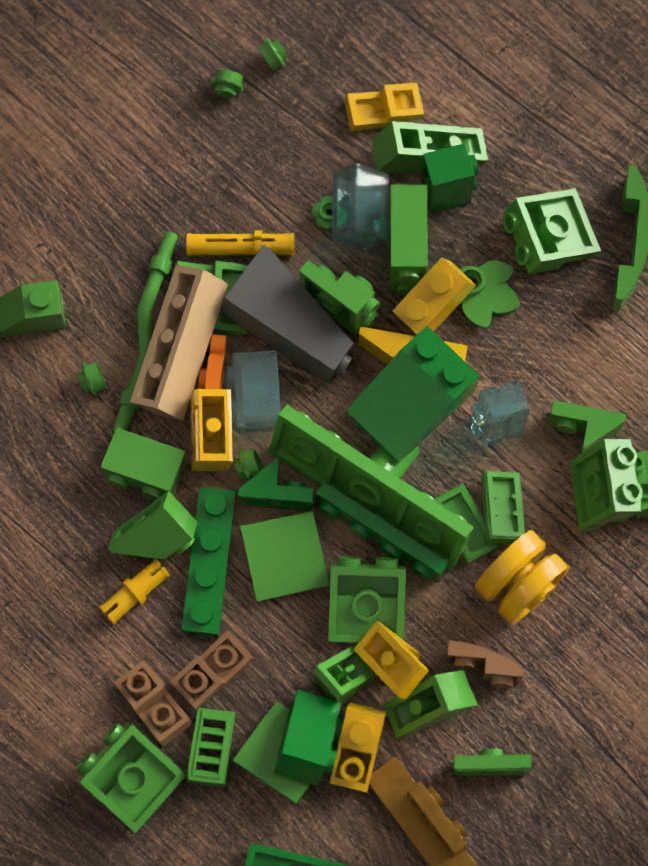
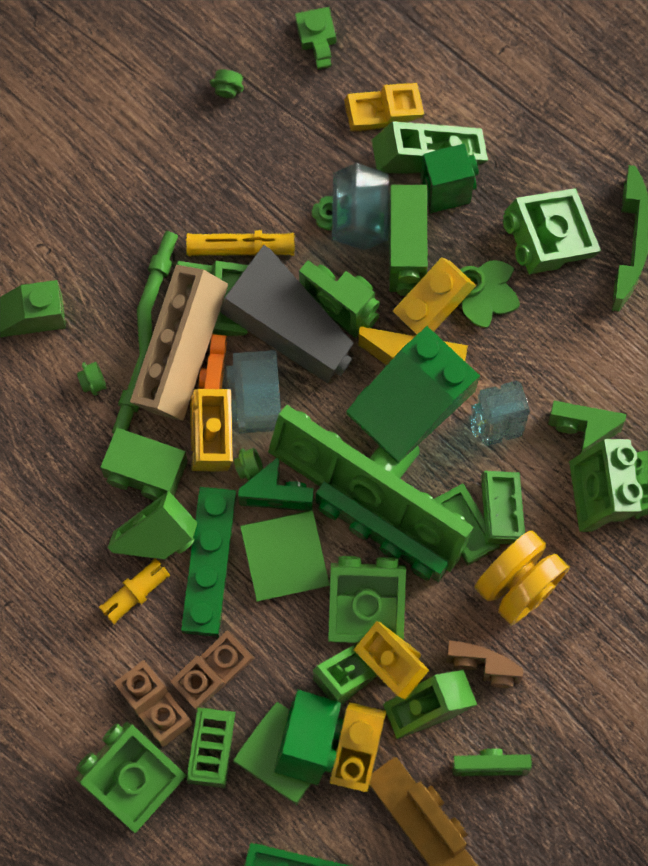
bright green plate [258,38,288,71] -> none
none -> bright green plate [295,7,336,69]

